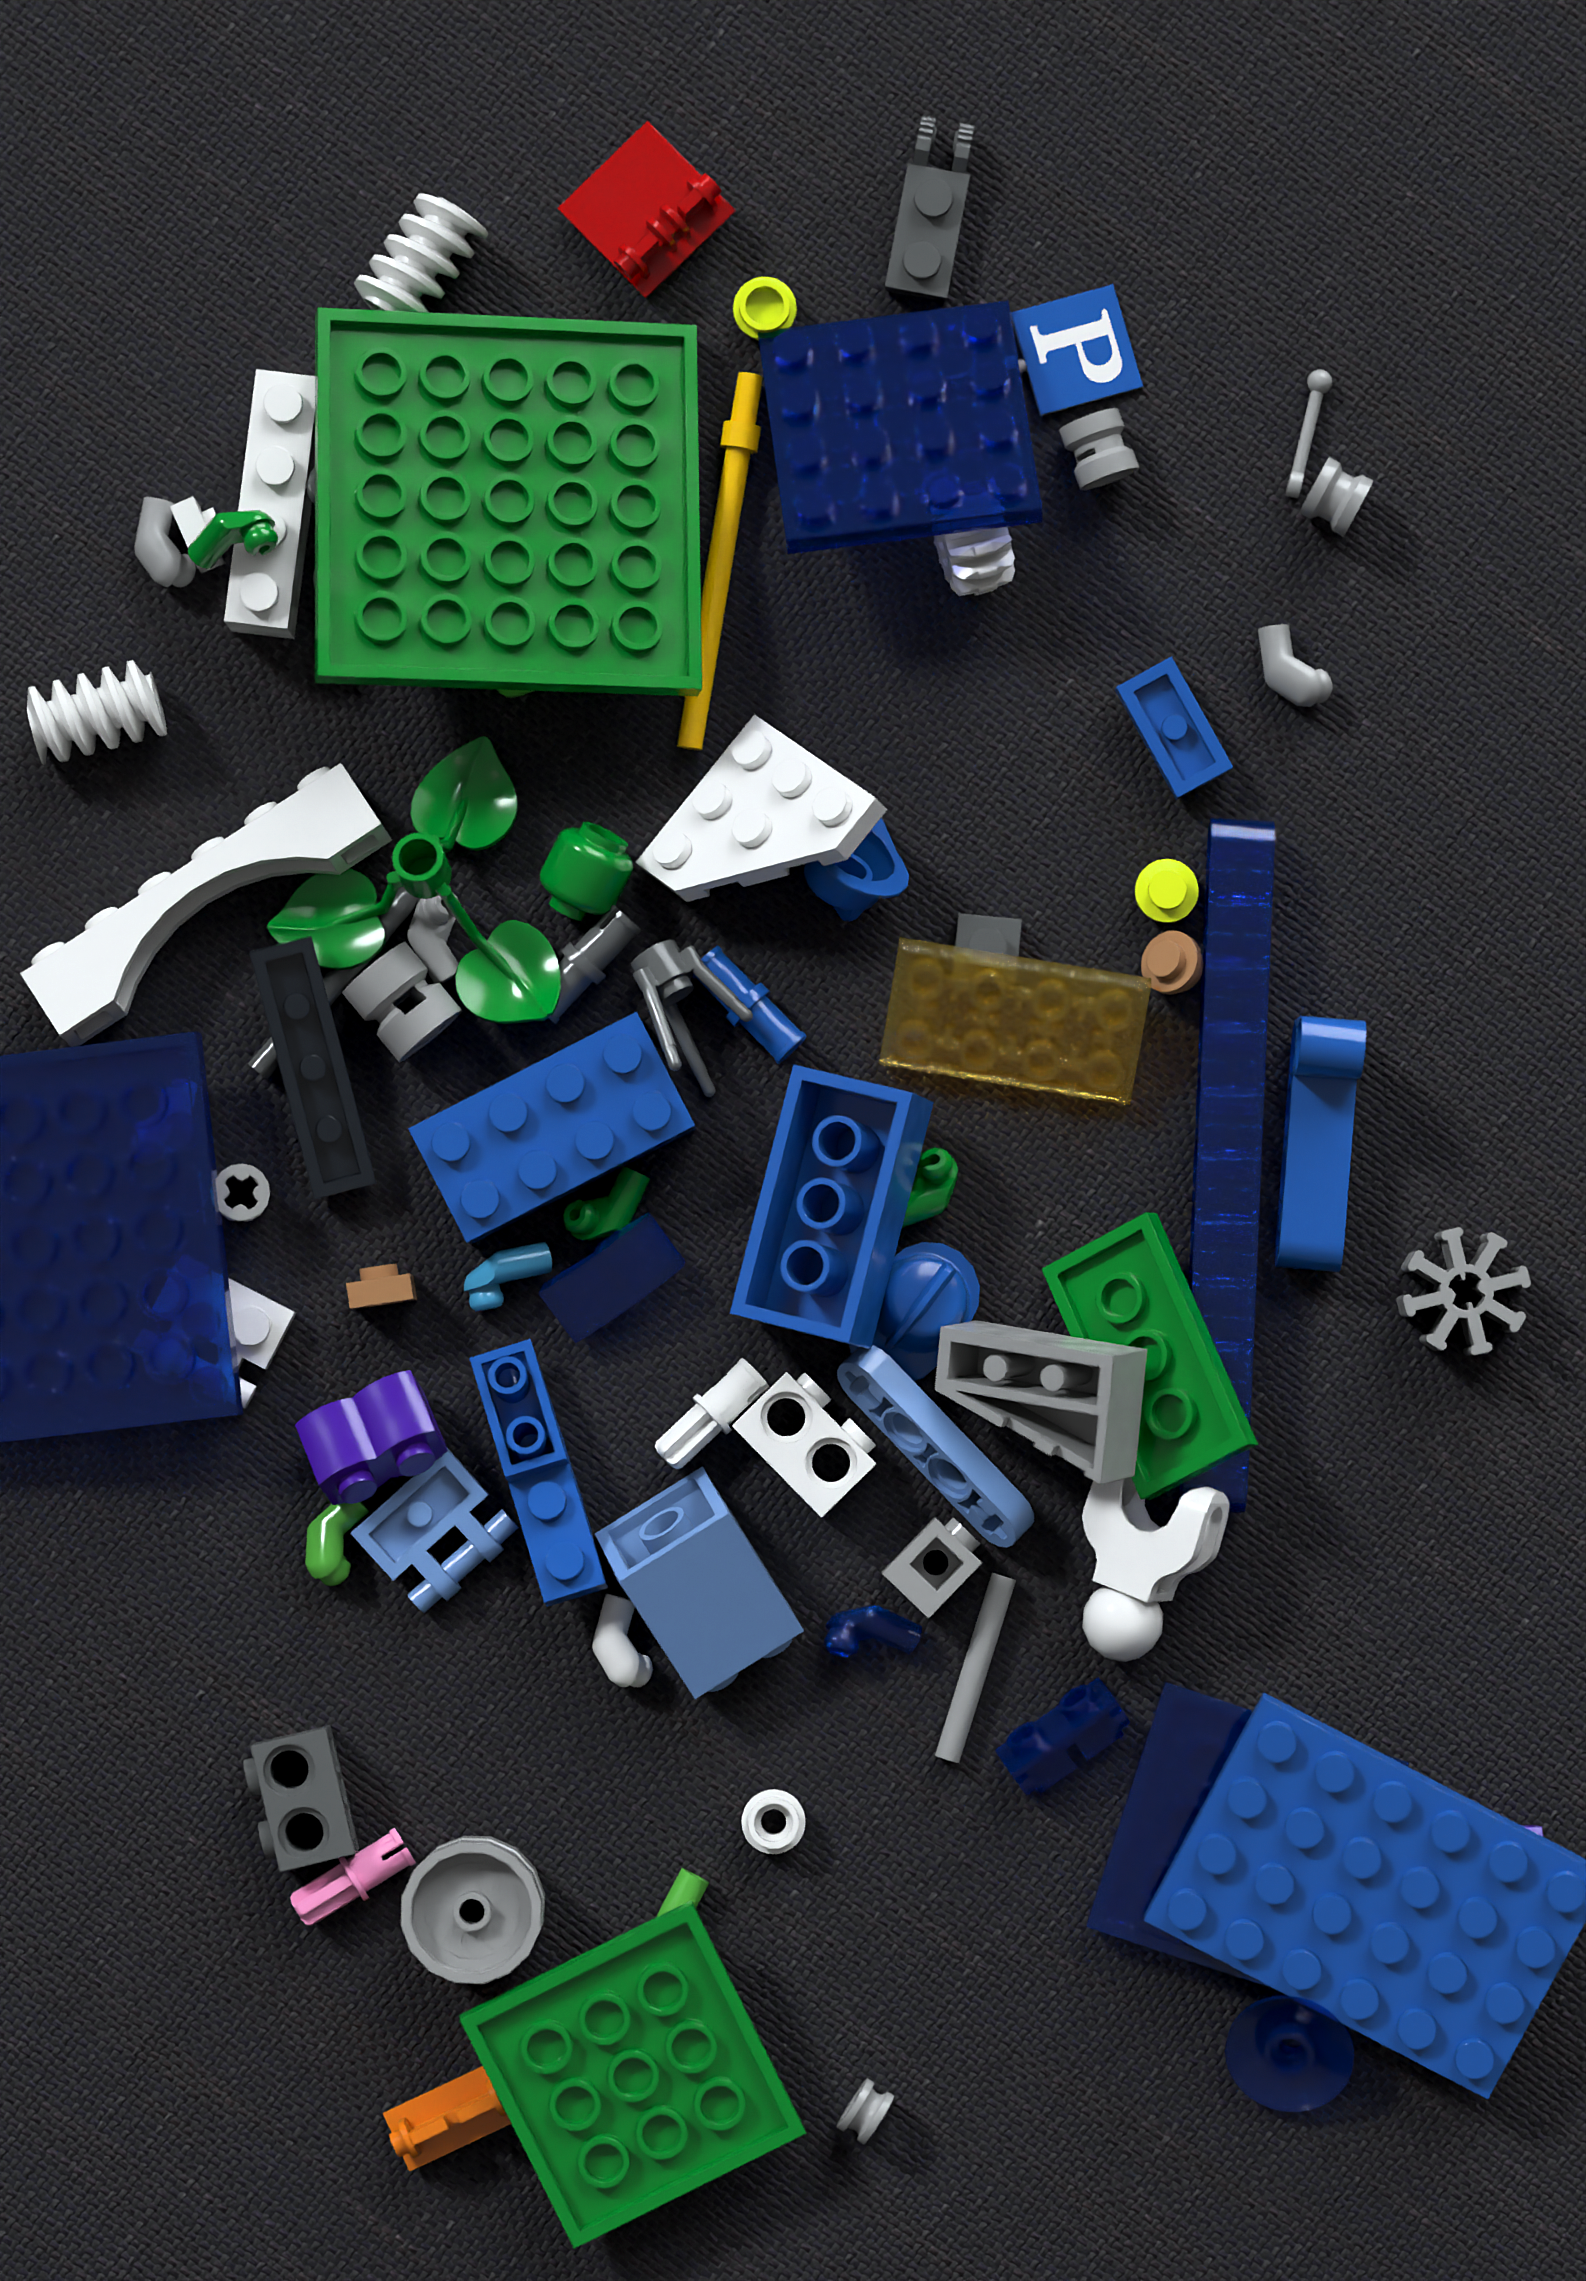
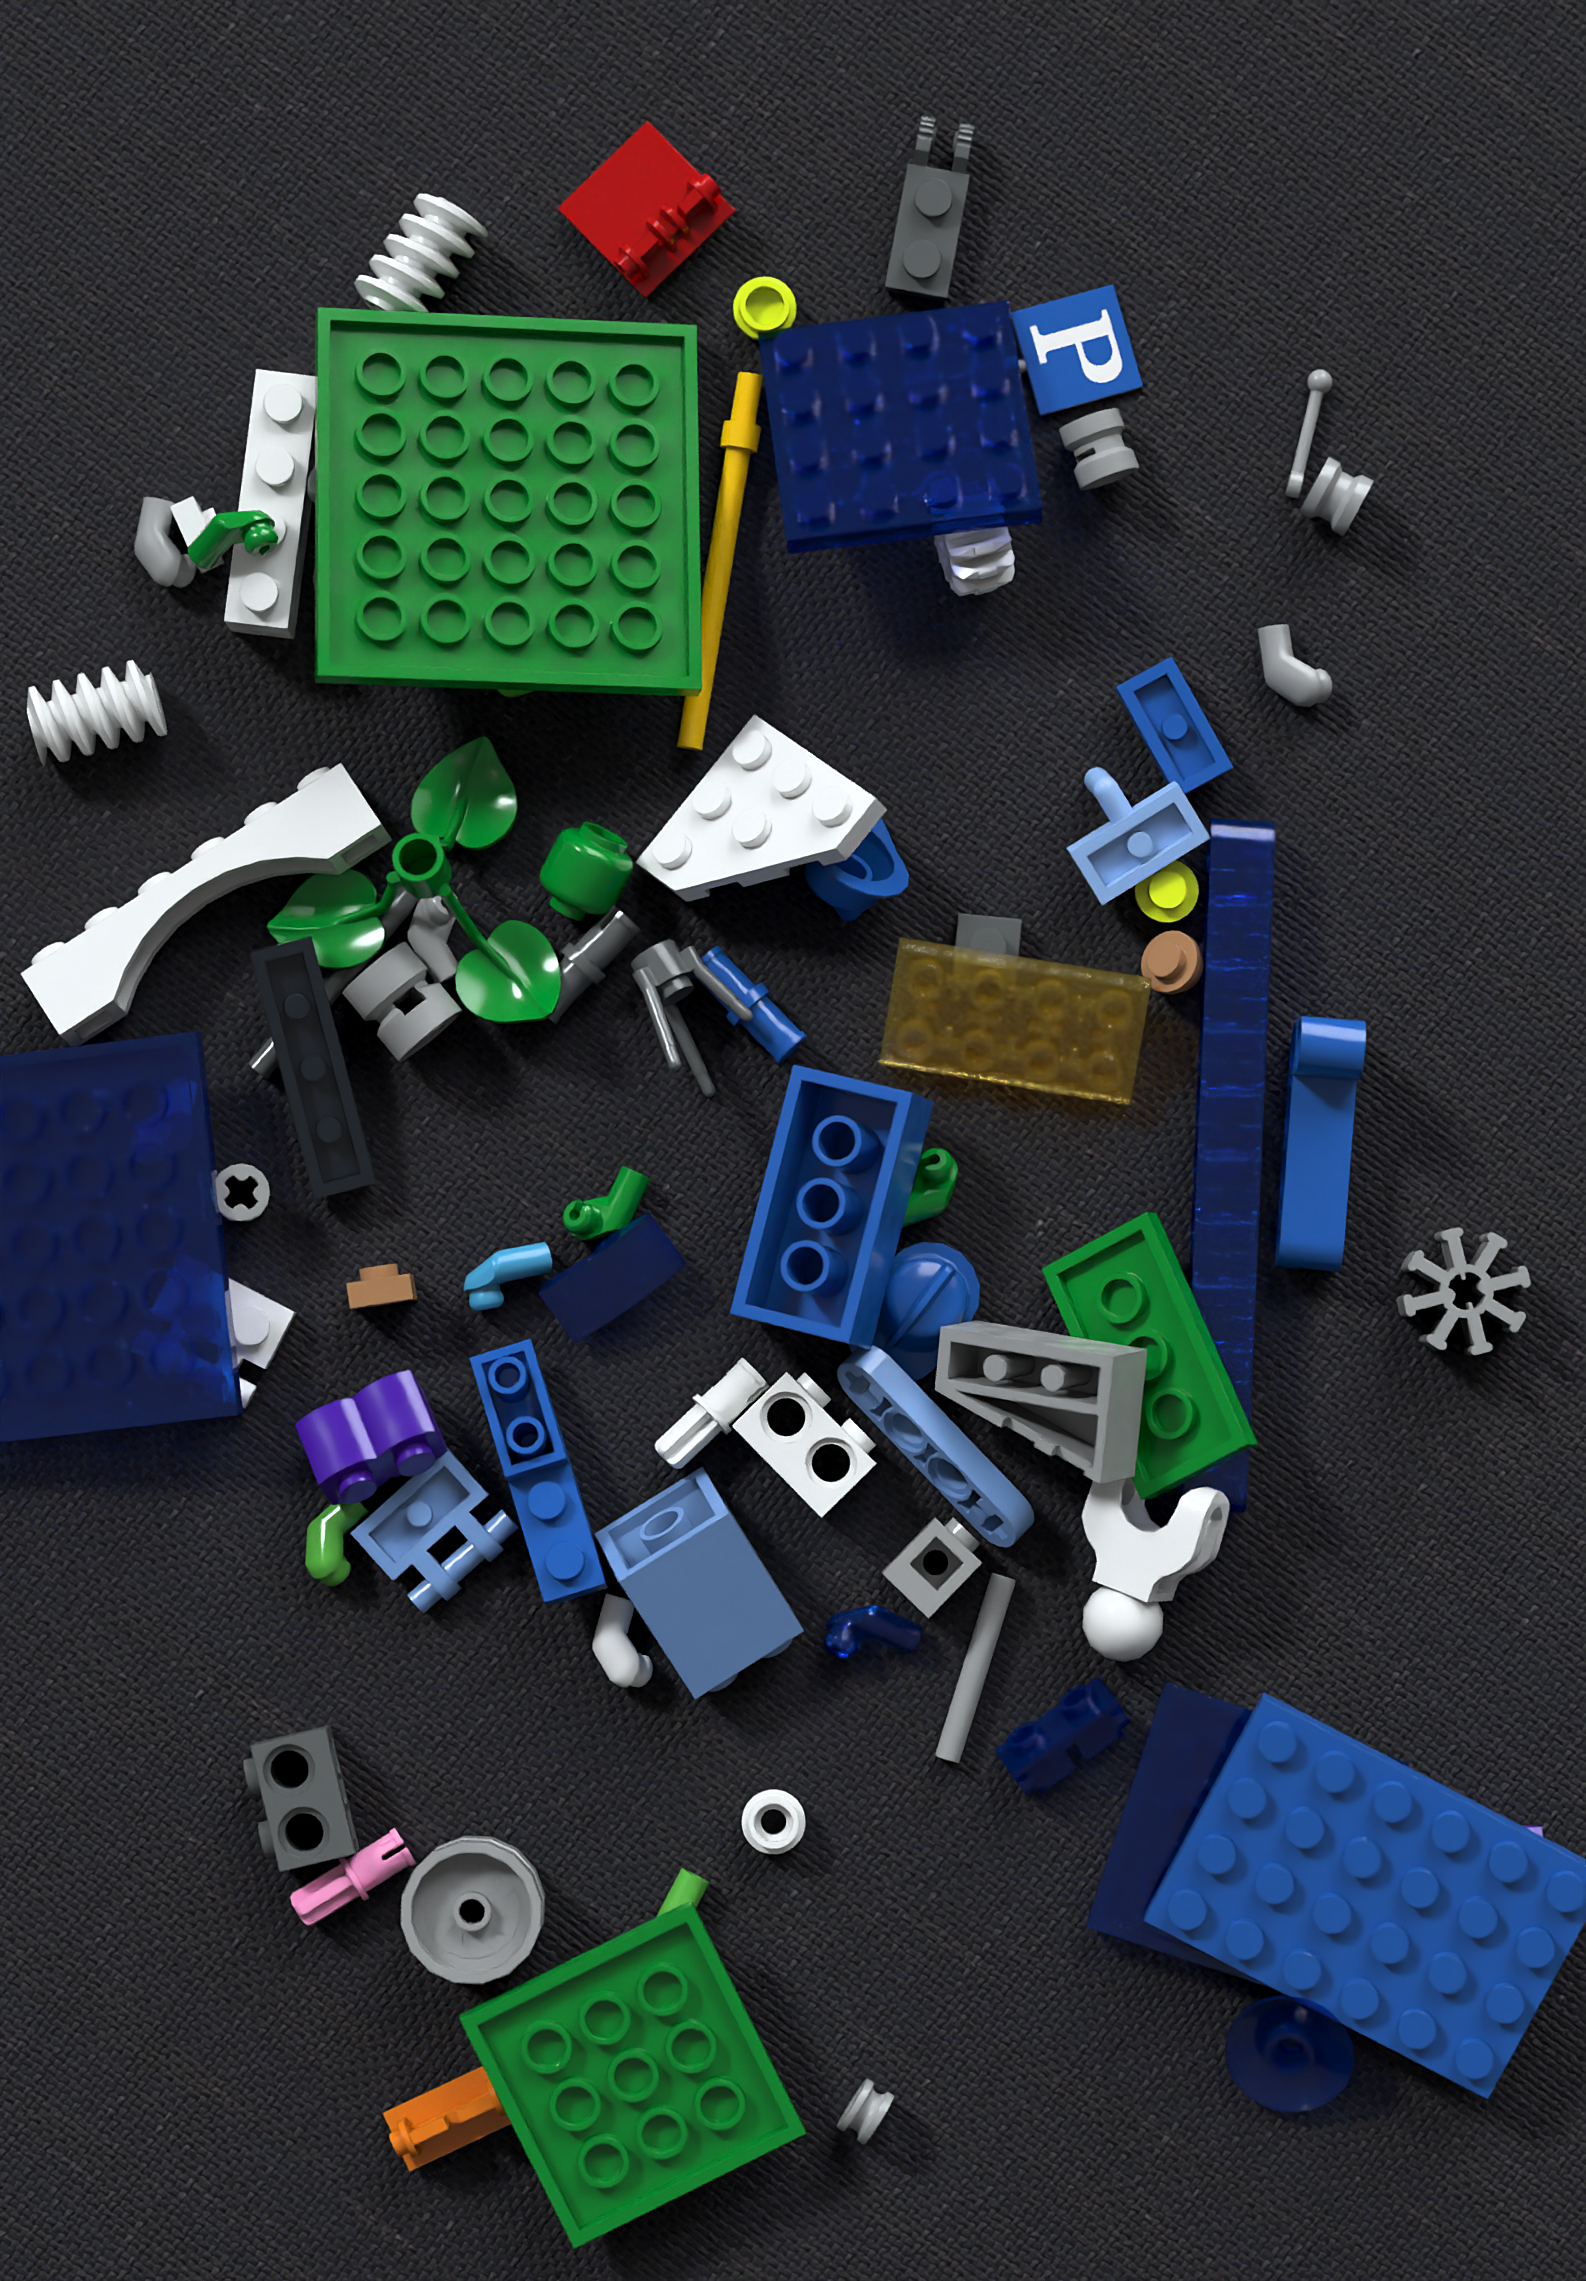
blue brick [408,1012,696,1245] -> none
none -> light blue plate [1066,767,1210,905]

